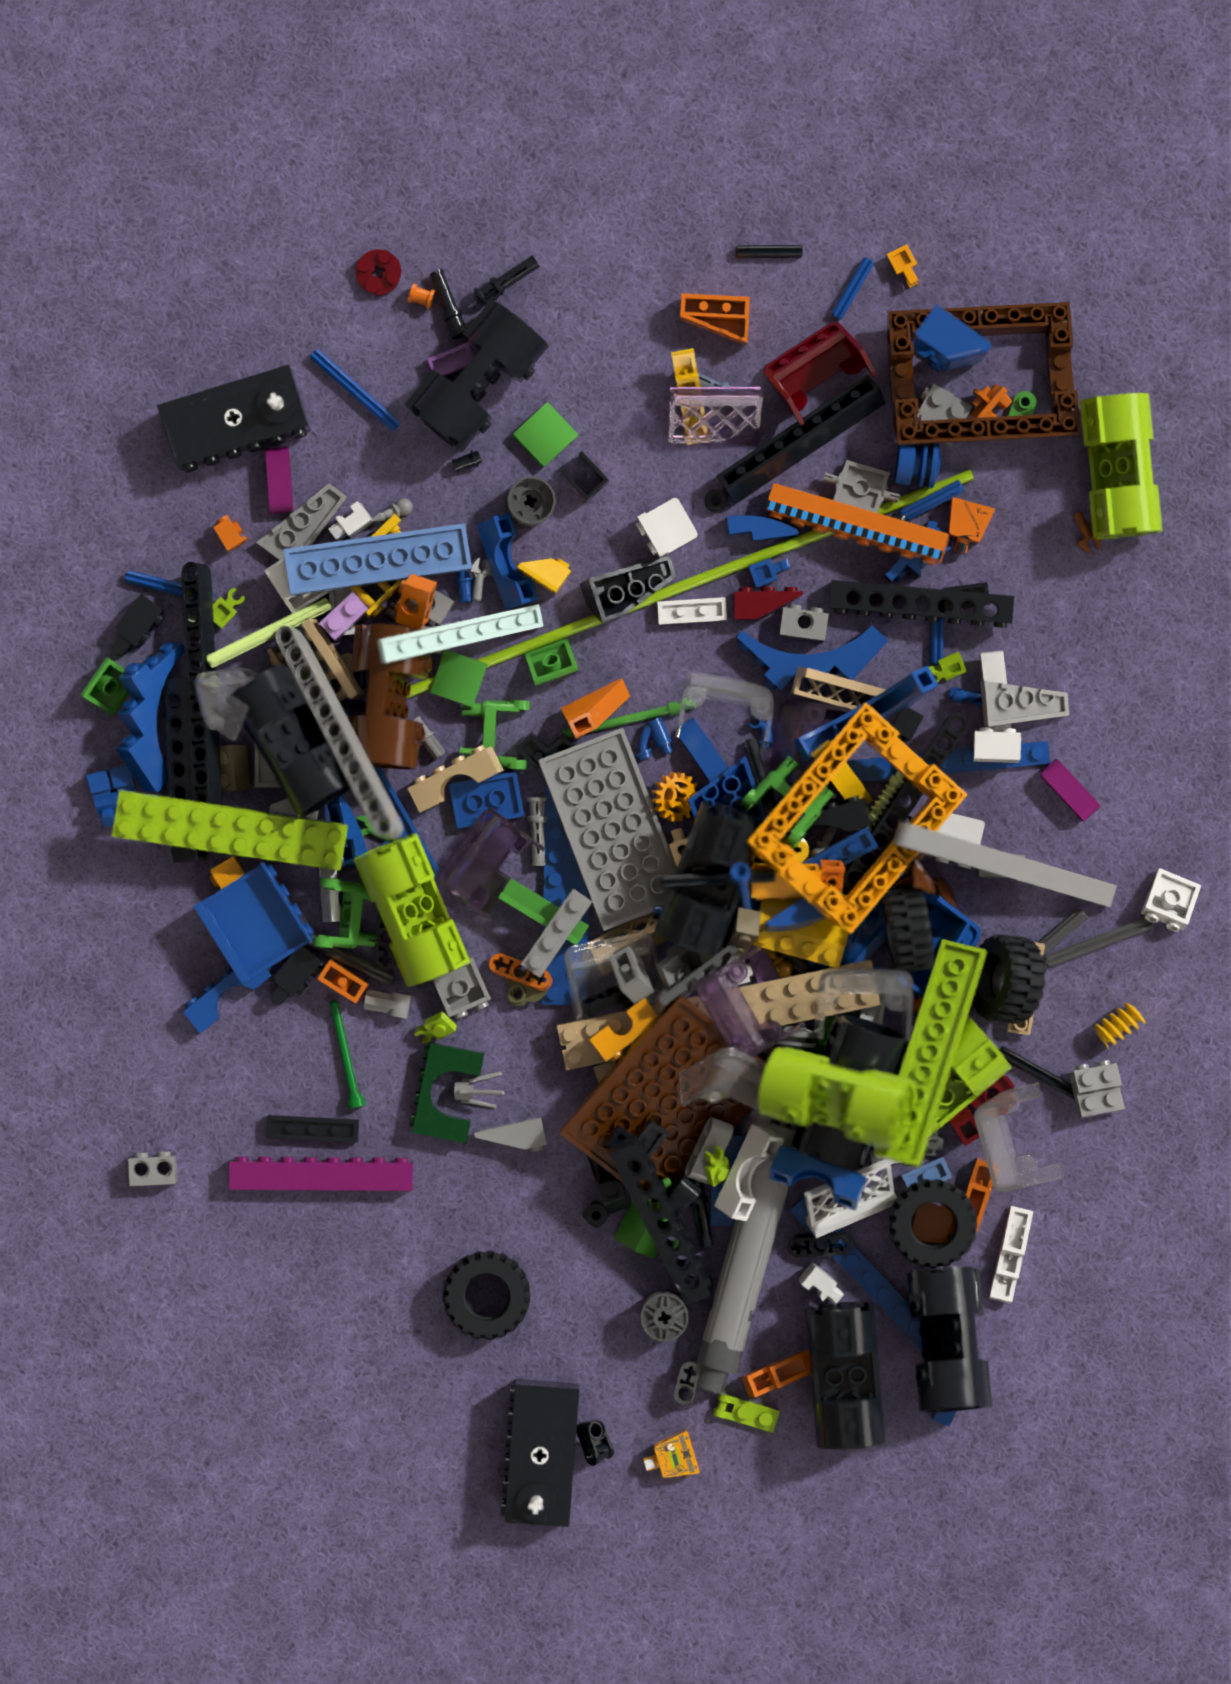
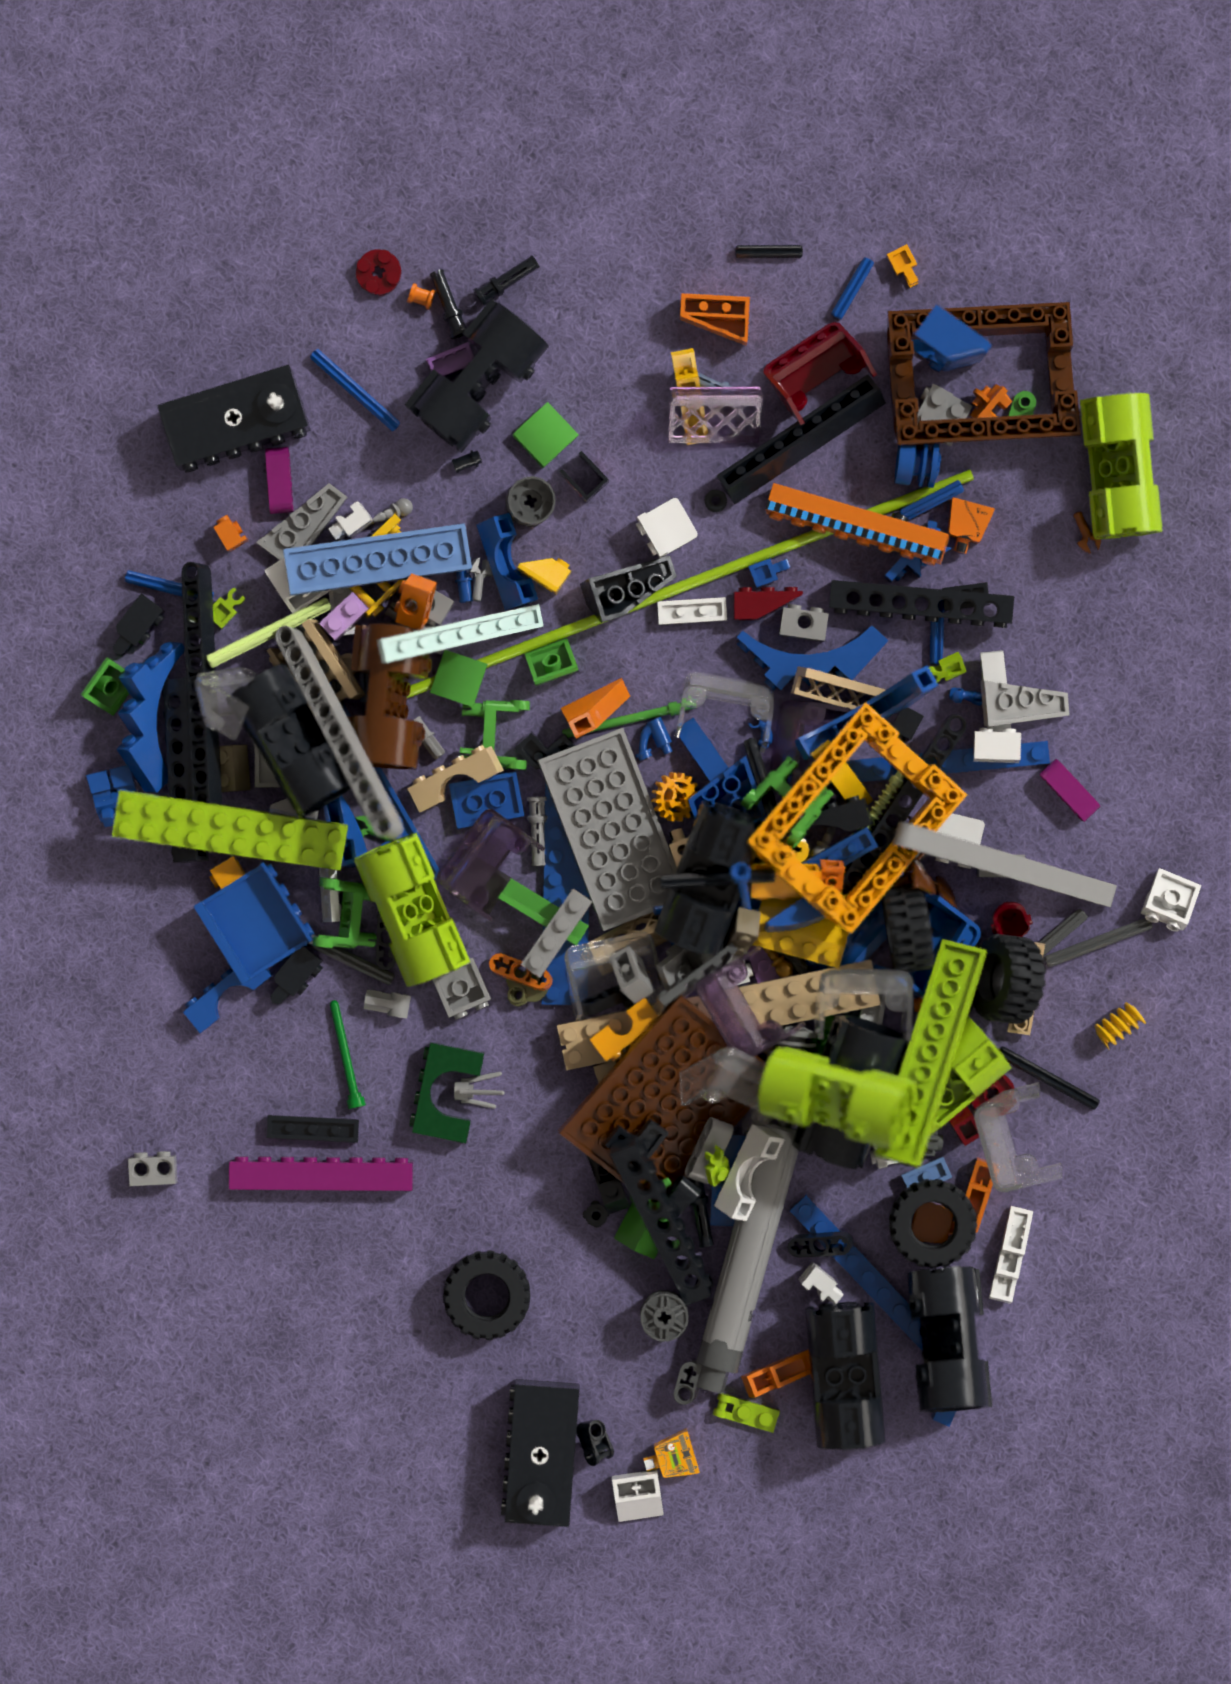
orange brick [317,959,370,1004] -> none
lime plate [414,1011,457,1044] -> none
light grey slope [474,1117,547,1152] -> none
blue slope [726,515,798,542] -> none
blue arch [769,1146,866,1211] -> none
white fence [804,1159,898,1238] -> none
light grey plate [823,460,900,513] -> none
light grey plate [1069,1060,1125,1119] -> none
none -> white slope [612,1469,664,1522]
none -> dark red cap [991,901,1033,937]

